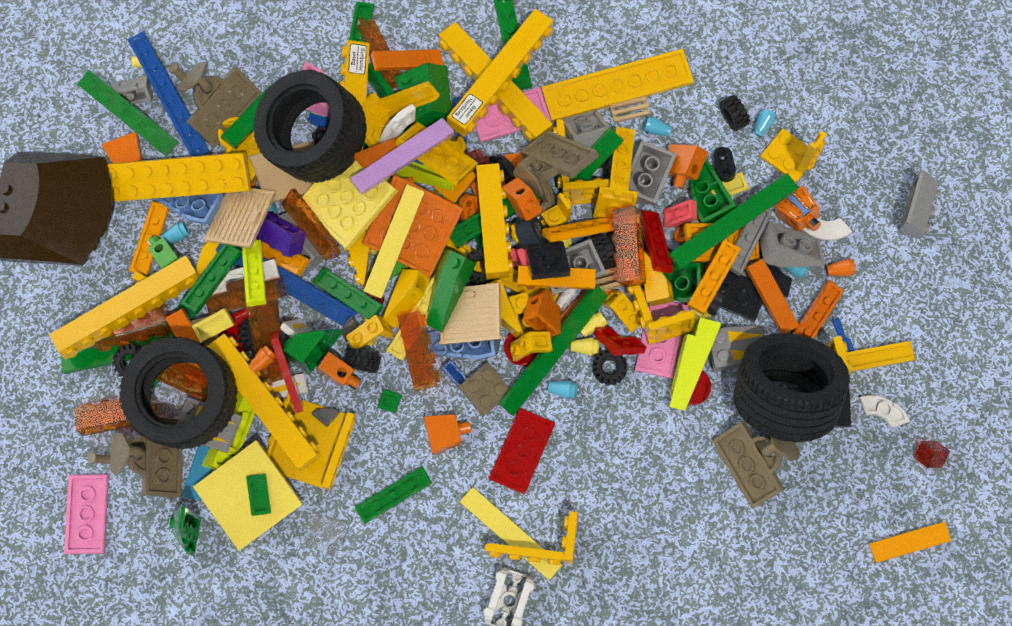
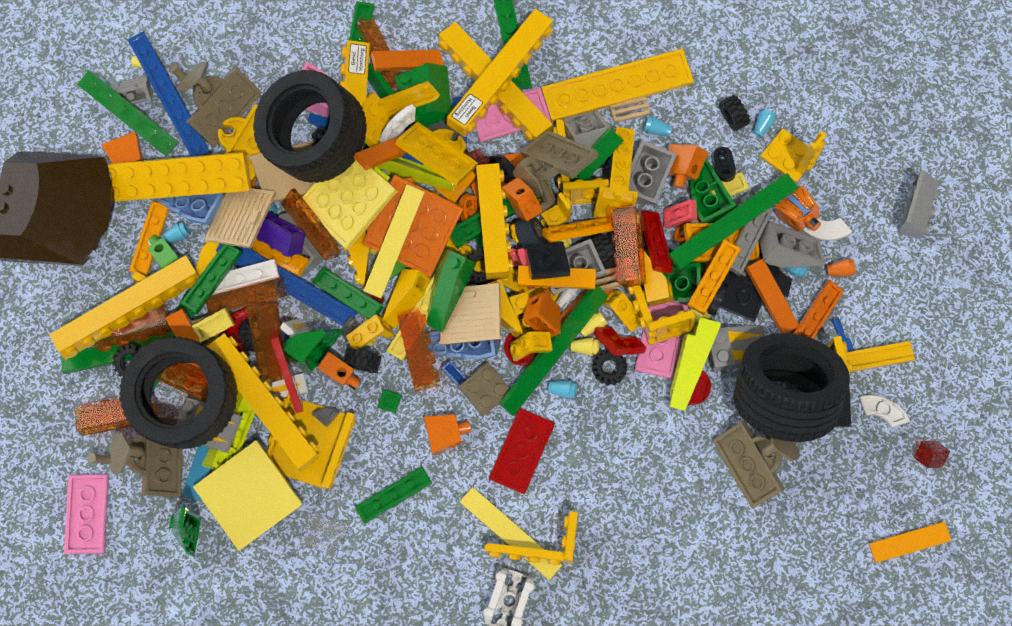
green tile [221,86,271,150] -> none
reddish brown tile [225,279,245,291] -> none
neon yellow tile [242,240,267,307] -> none
green tile [246,474,271,516] -> none
orange cone [248,345,276,374] -> none
lavender tile [350,118,454,195] -> none

